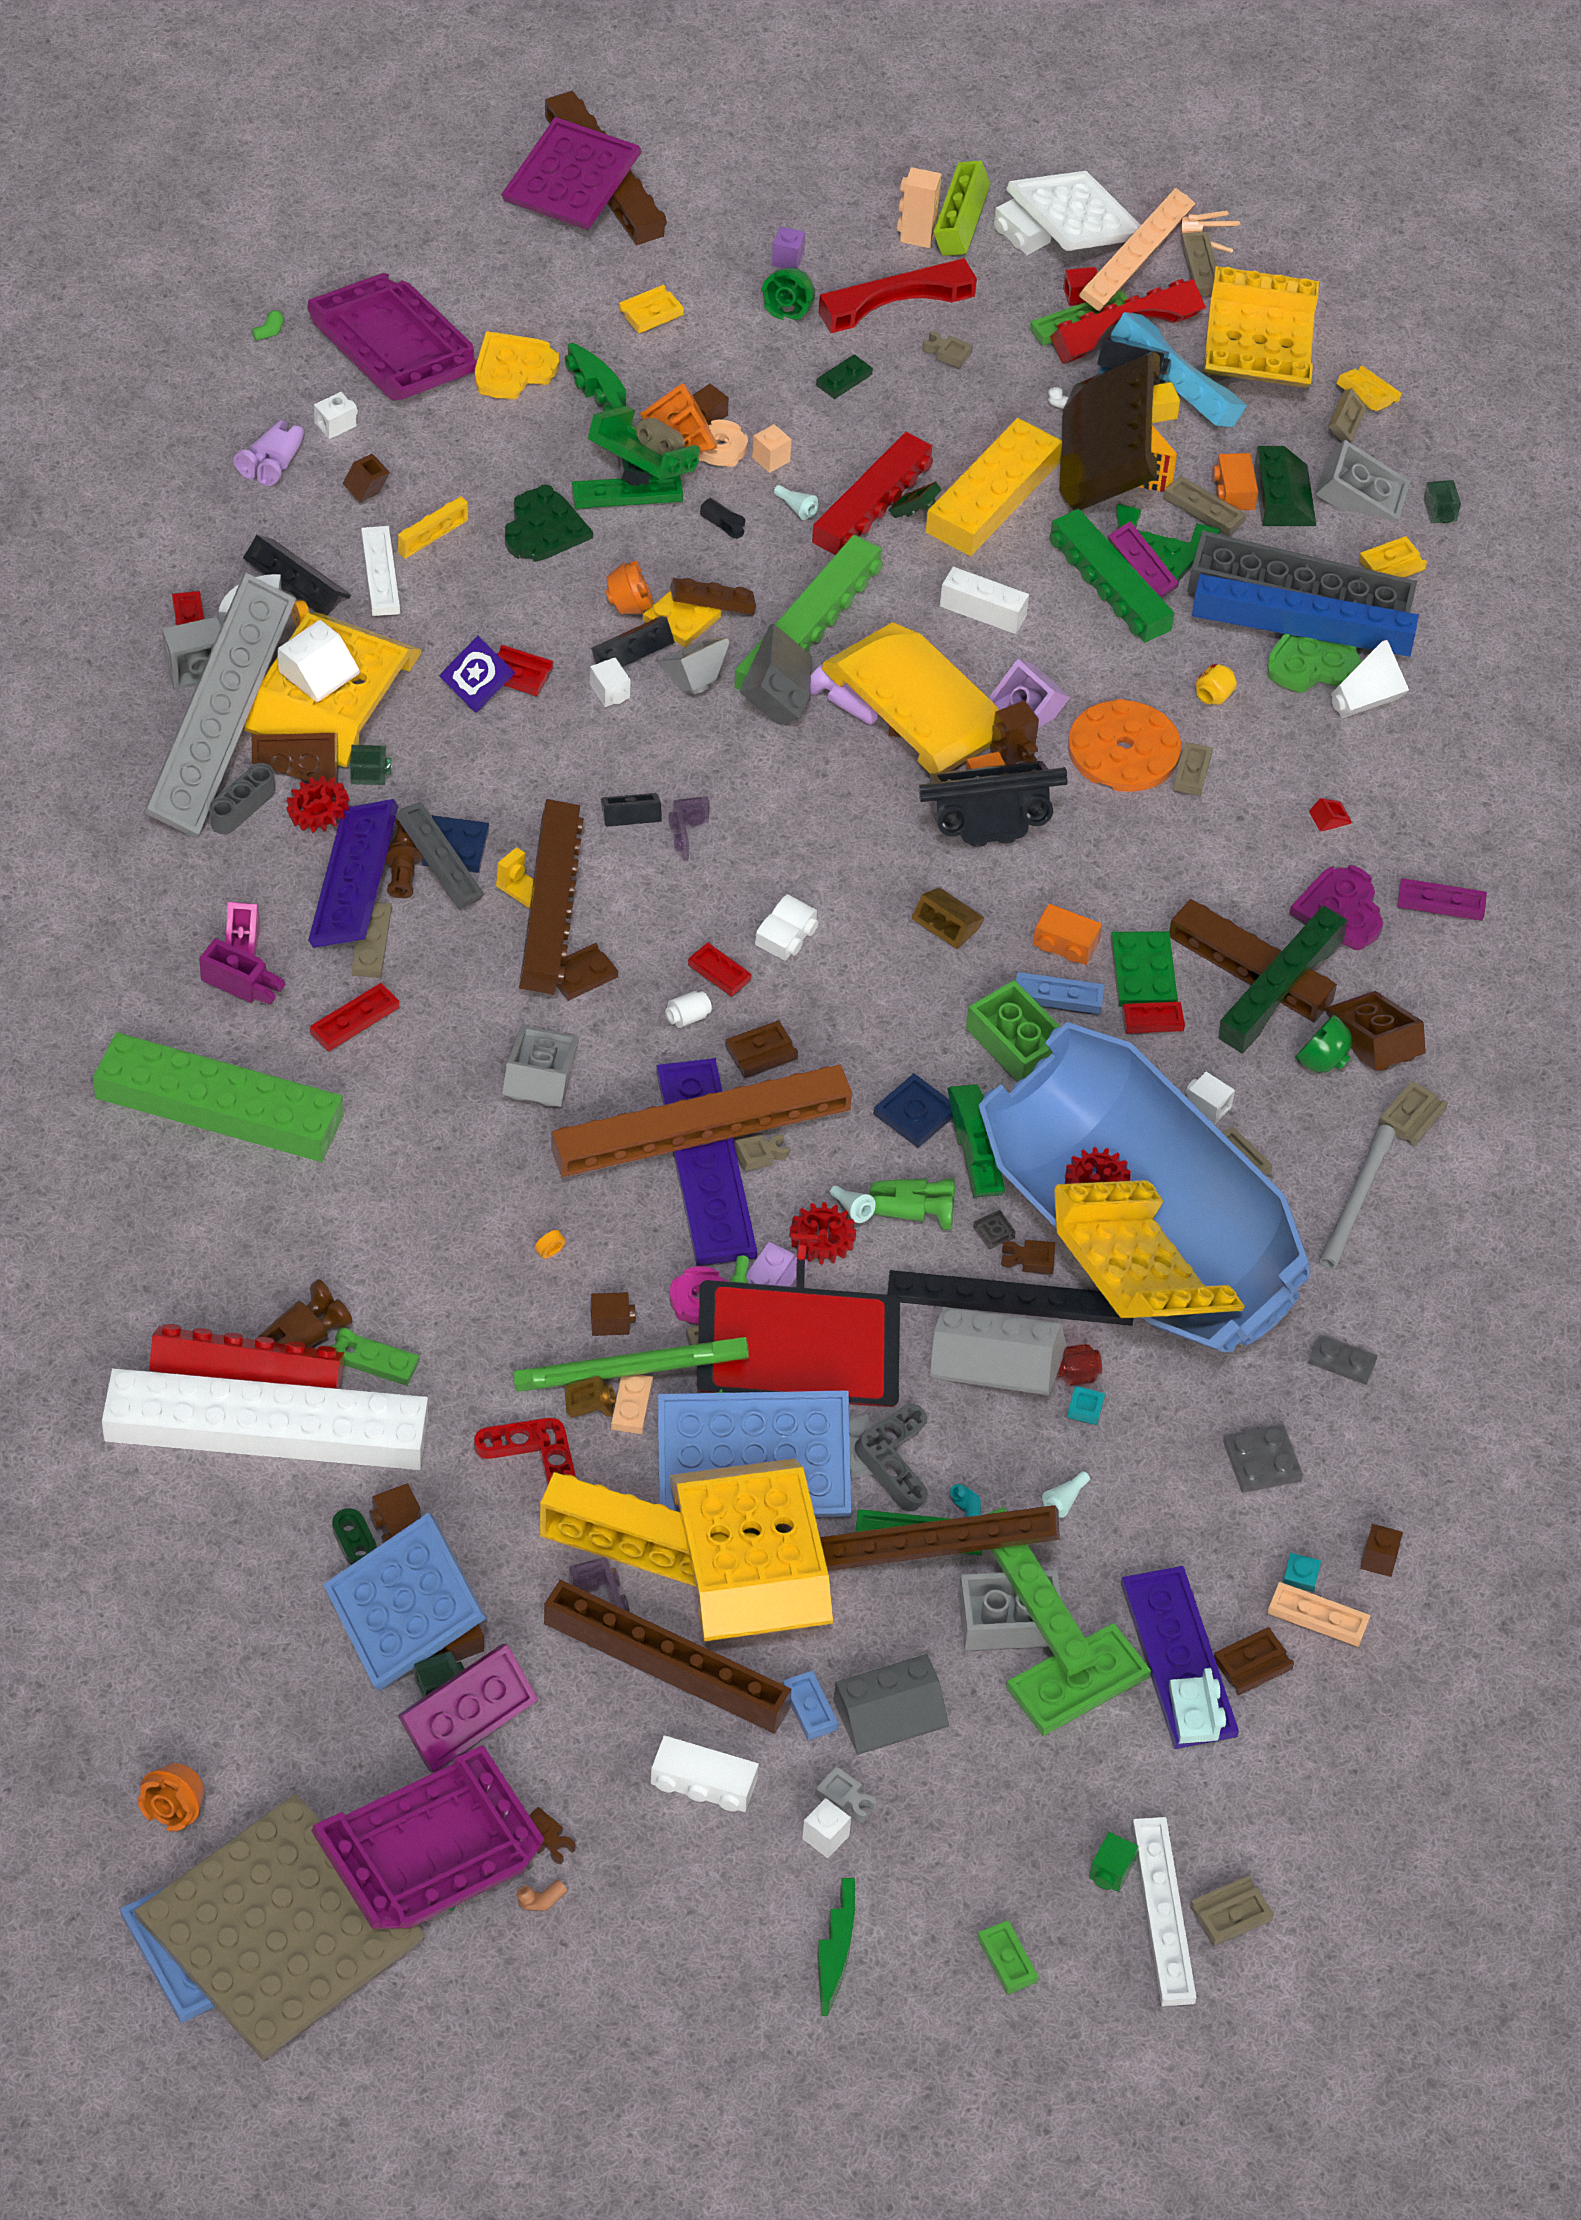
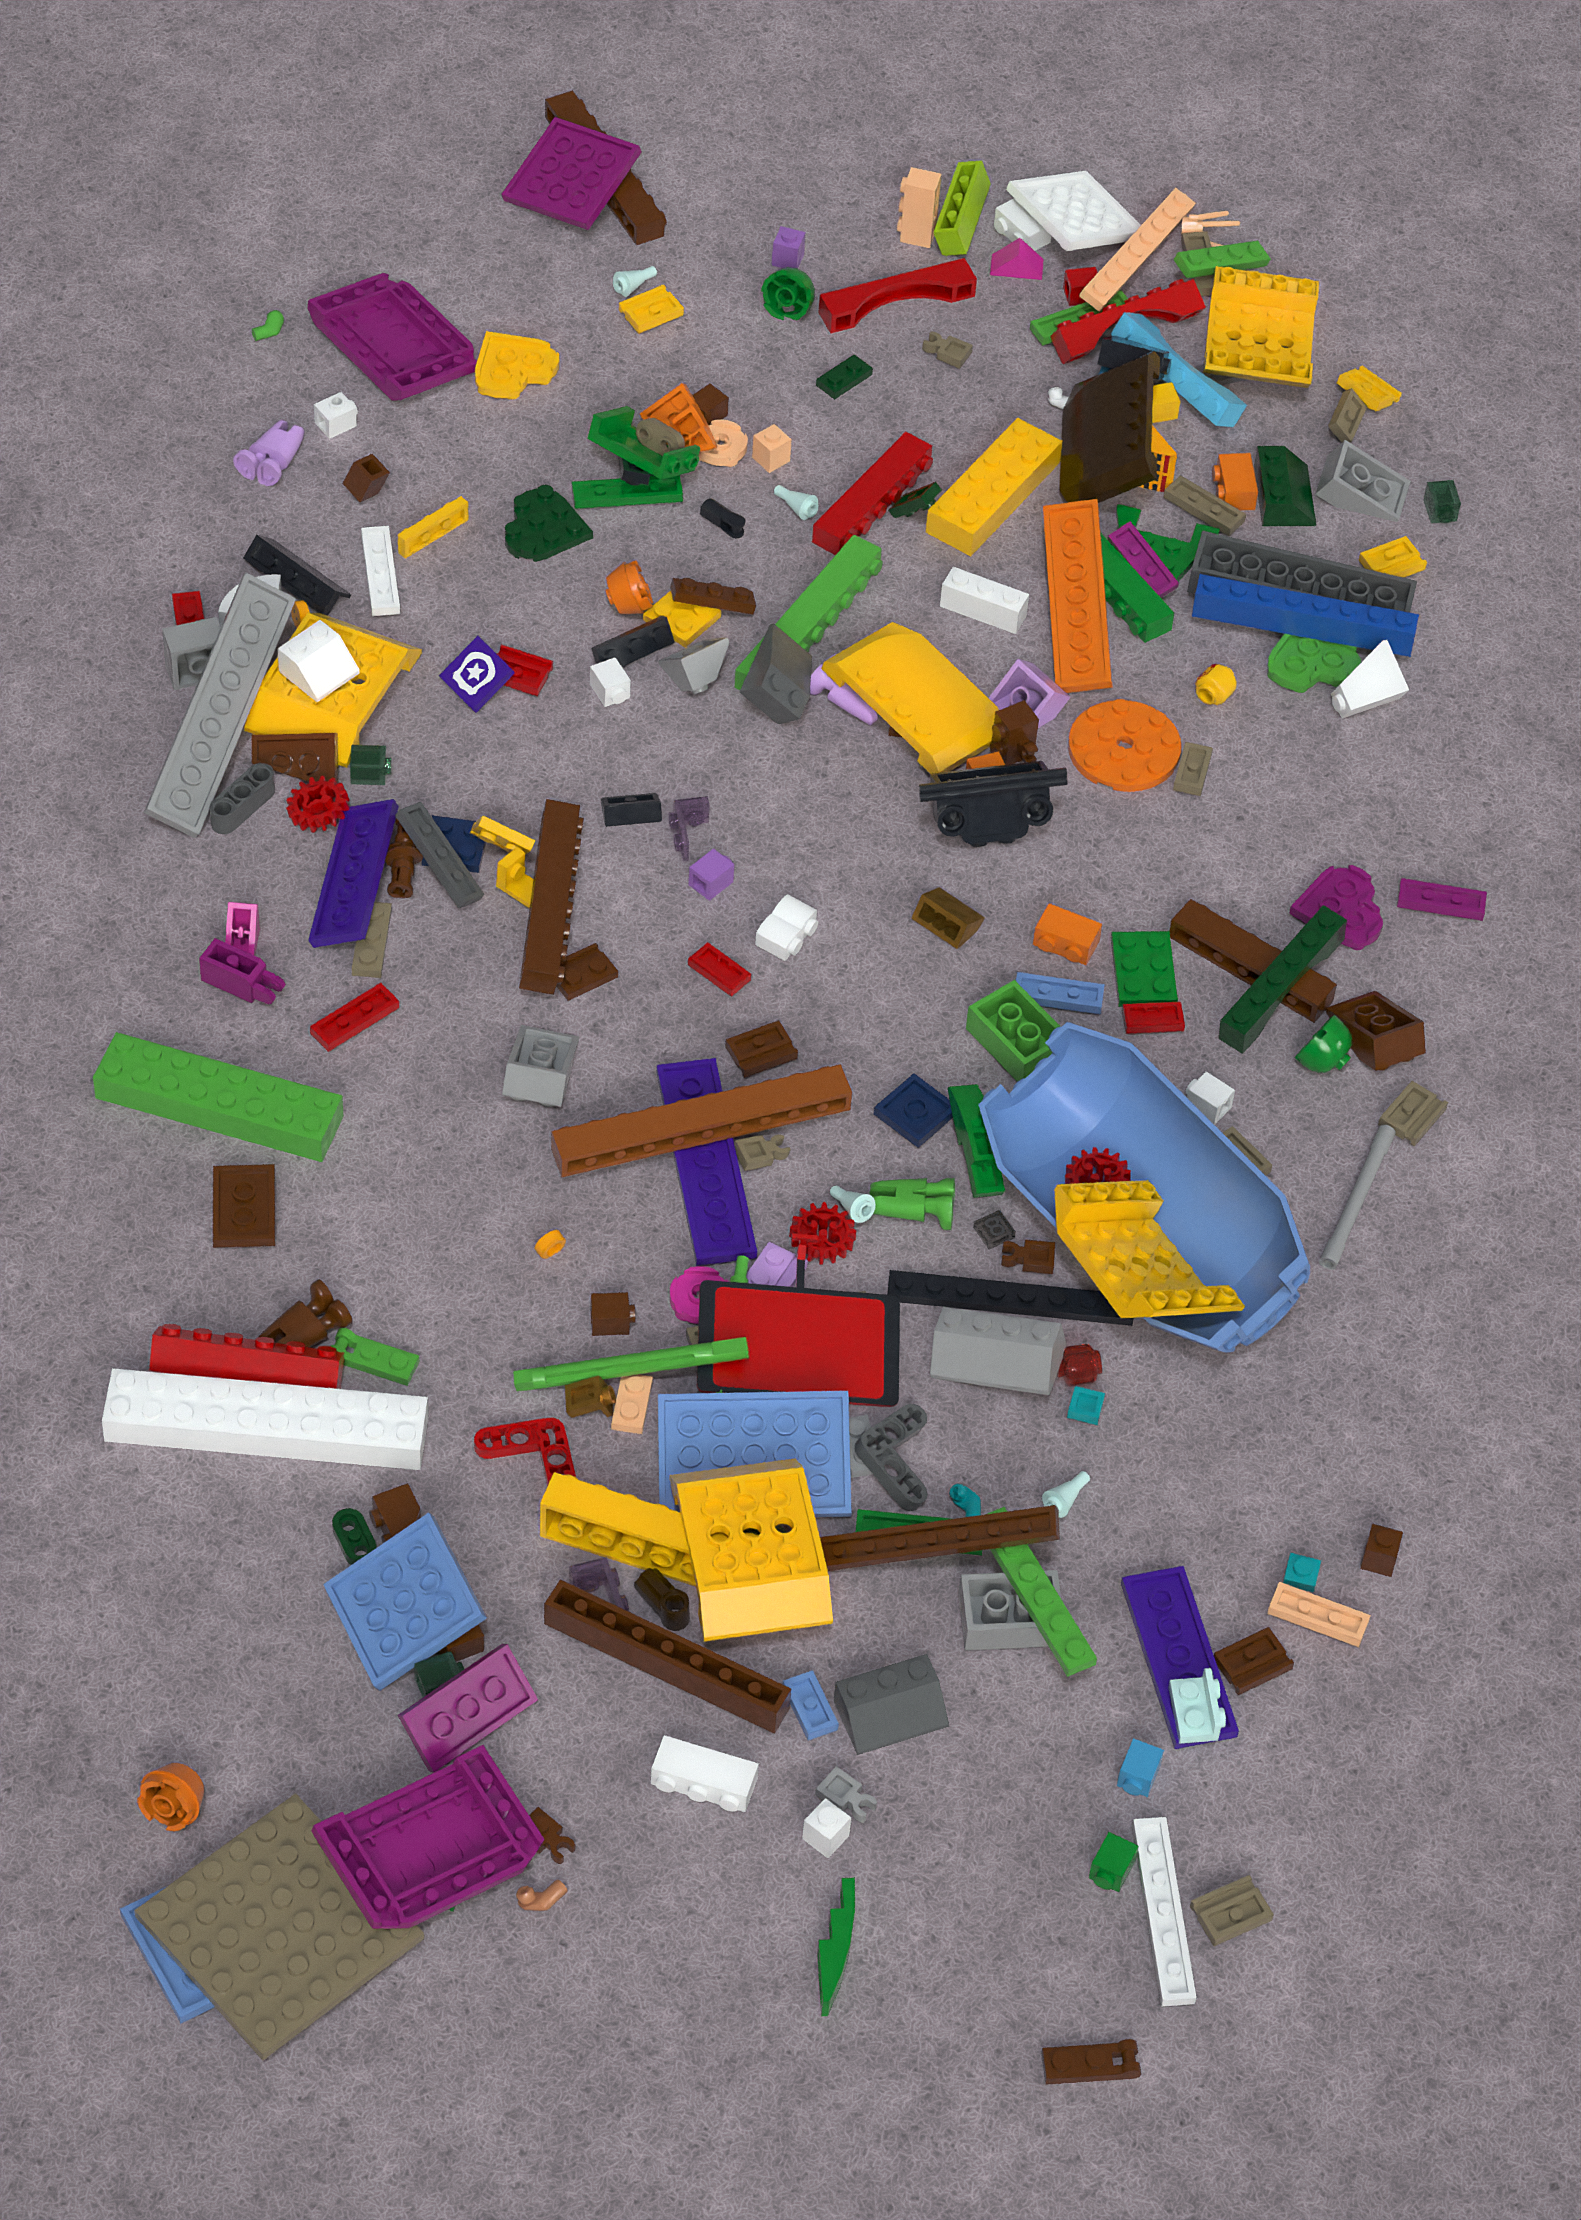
green slope [565,343,626,412] -> none
white brick [665,991,712,1028] -> none
bright green plate [977,1920,1039,1995] -> none
bright green plate [1006,1623,1151,1736] -> none
flat silver plate [1223,1424,1303,1493] -> none
flat silver plate [1308,1334,1378,1385] -> none
red slope [1309,798,1352,832] -> none
none -> reddish brown plate [213,1164,275,1248]
none -> yellow plate [470,816,535,855]
none -> light aqua cone [613,266,657,297]
none -> dark brown piece [634,1568,690,1631]
none -> medium lavender brick [689,848,734,901]
none -> dark pink slope [990,238,1044,280]
none -> reddish brown plate [1041,2039,1142,2085]
none -> orange plate [1043,499,1113,693]
none -> dark azure brick [1117,1738,1164,1797]
none -> bright green plate [1173,240,1271,278]

